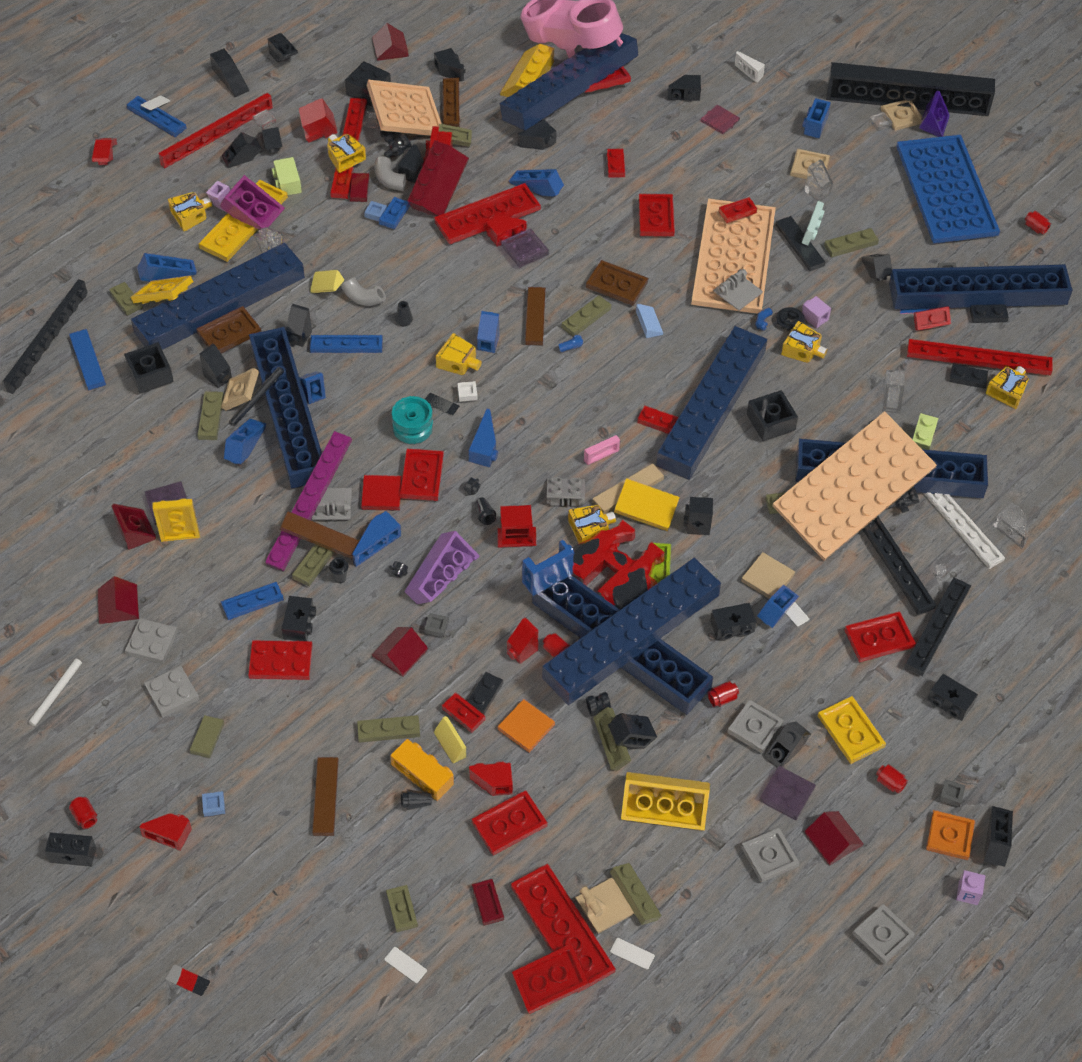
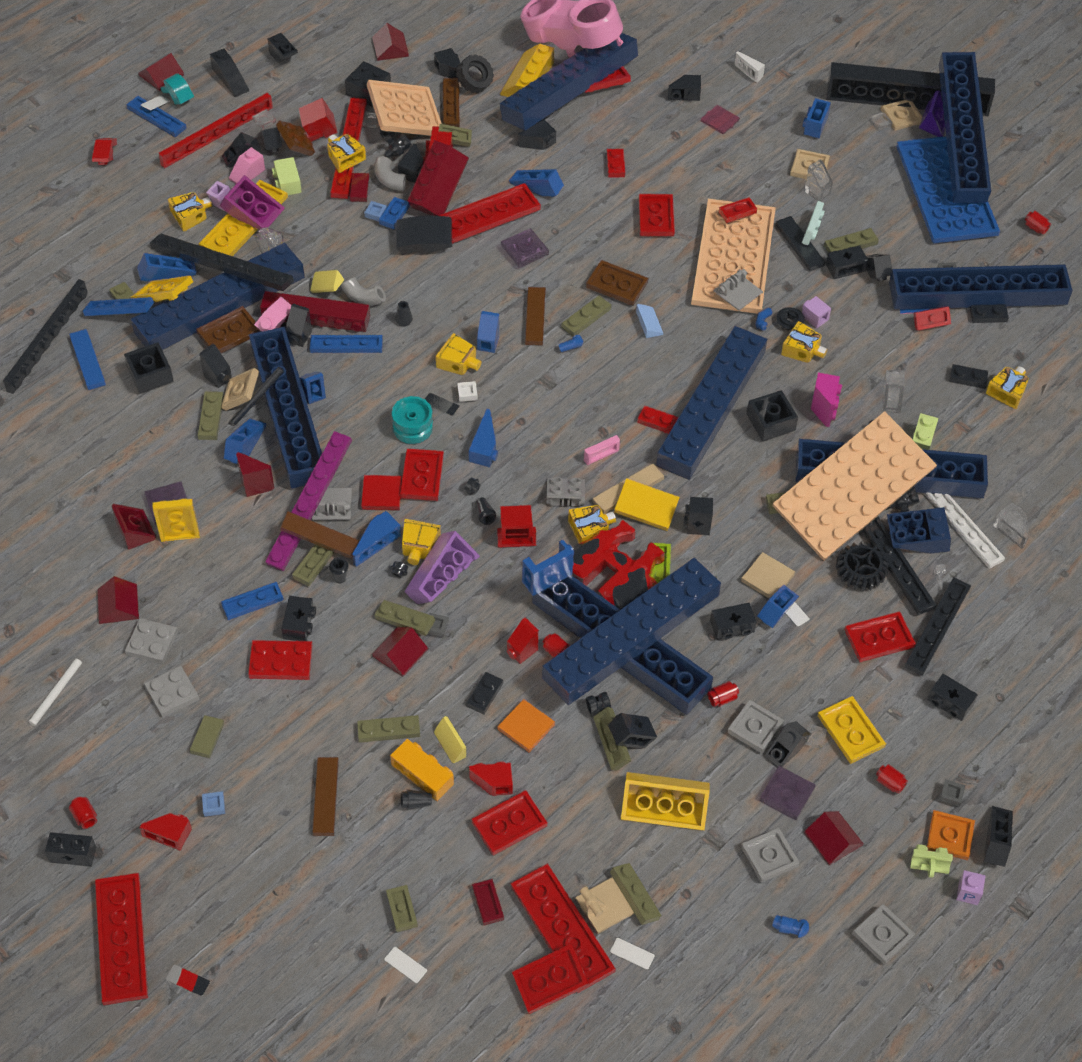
red plate [442,692,486,733] -> none
red slope [486,216,527,247] -> none
red plate [907,339,1053,376] -> none
none -> blue tile [83,297,154,316]
none -> red plate [95,873,148,1005]
none -> dark red slope [138,53,184,91]
none -> black plate [150,233,294,291]
none -> teal brick [160,73,194,105]
none -> bright pink slope [229,147,265,184]
none -> dark red slope [236,452,275,497]
none -> bright pink slope [254,297,291,332]
none -> dark red brick [260,291,370,332]
none -> reddish brown plate [276,120,315,156]
none -> olive plate [374,600,435,636]
none -> black slope [396,216,453,256]
none -> yellow torso [402,519,441,565]
none -> black tyre [456,54,494,93]
none -> blue arm [772,915,809,938]
none -> dark pink slope [811,372,842,427]
none -> black brick [826,245,868,279]
none -> black gear [836,541,889,592]
none -> dark blue slope [887,507,951,554]
none -> yellowish green hips [910,844,953,878]
none -> dark blue brick [939,52,991,203]

